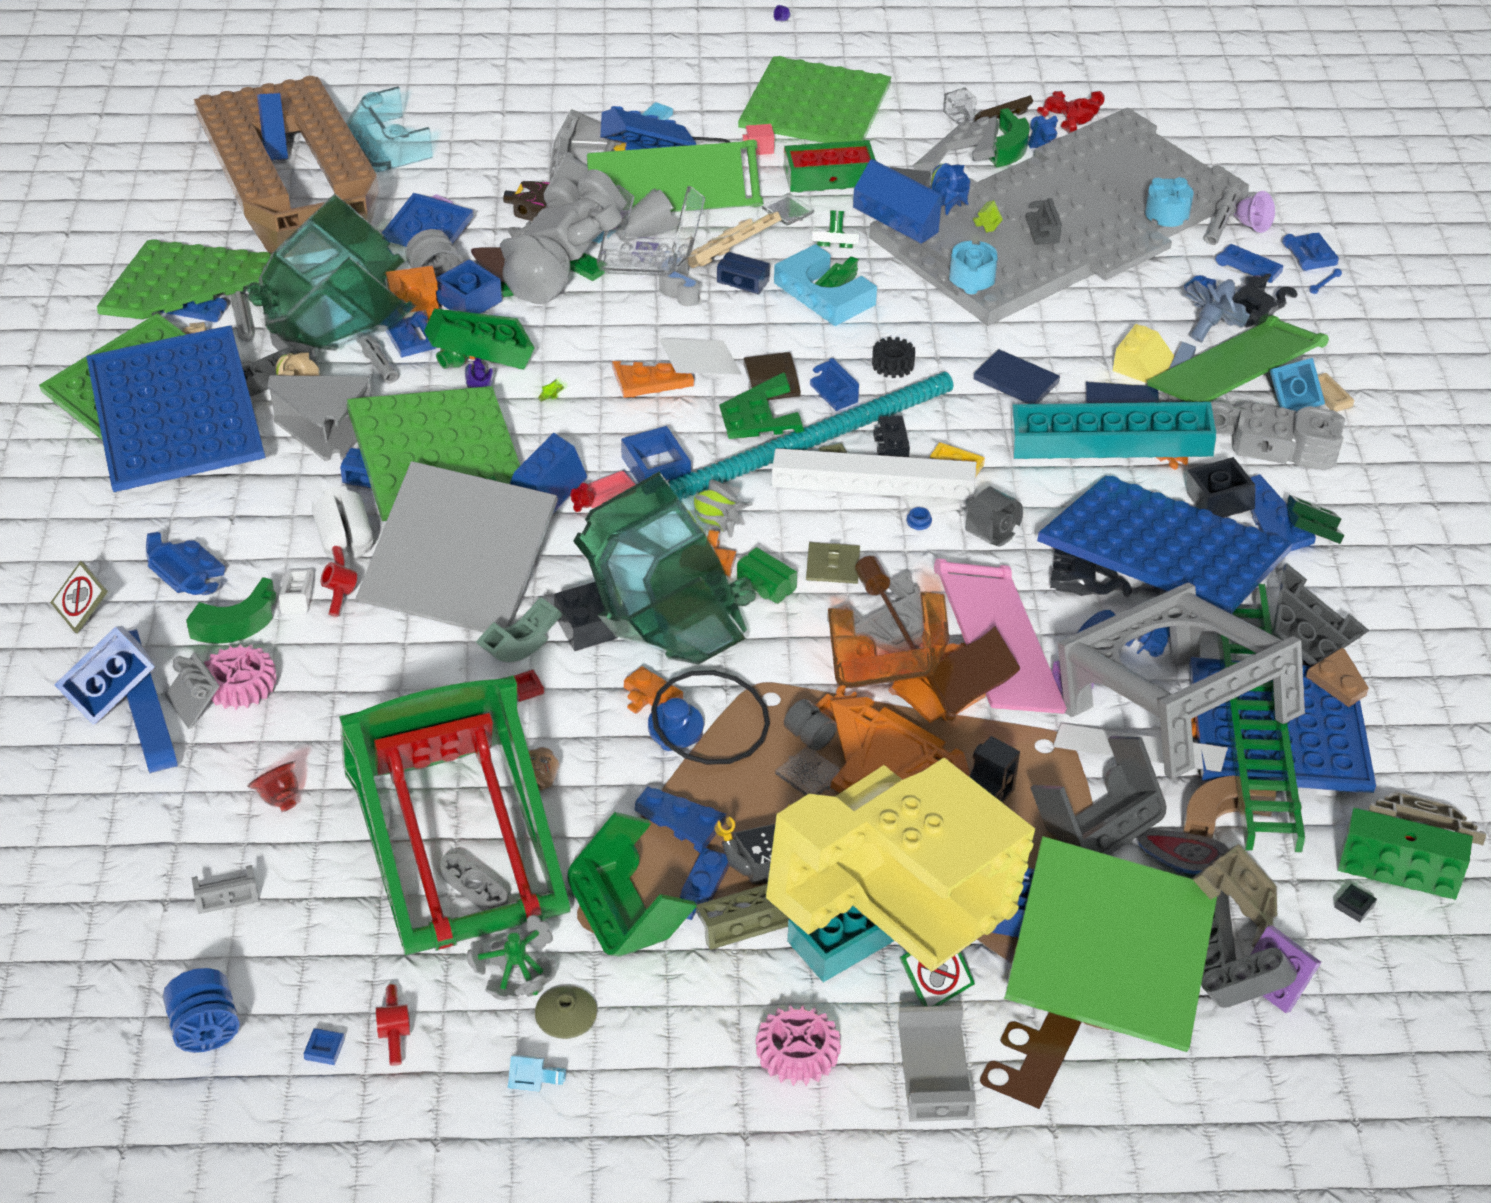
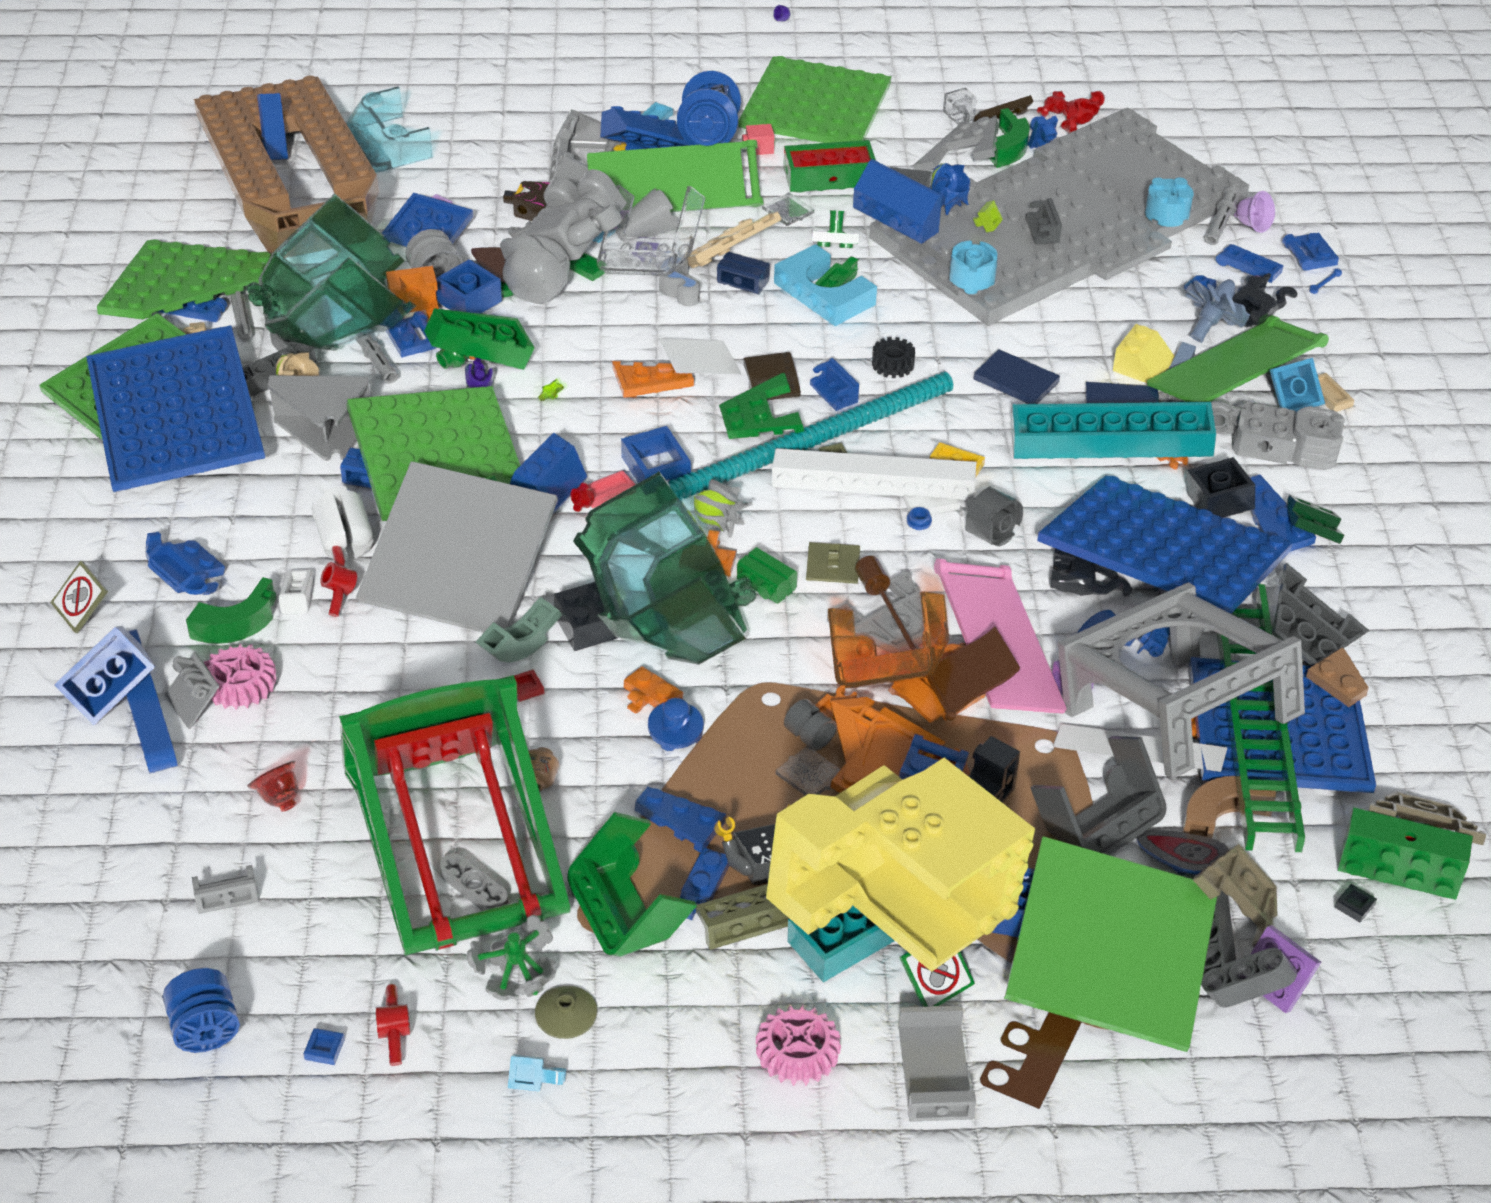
black piece [651,670,770,765] -> none
black brick [873,416,910,457] -> none
none -> blue brick [677,70,741,146]
none -> blue plate [899,734,969,780]

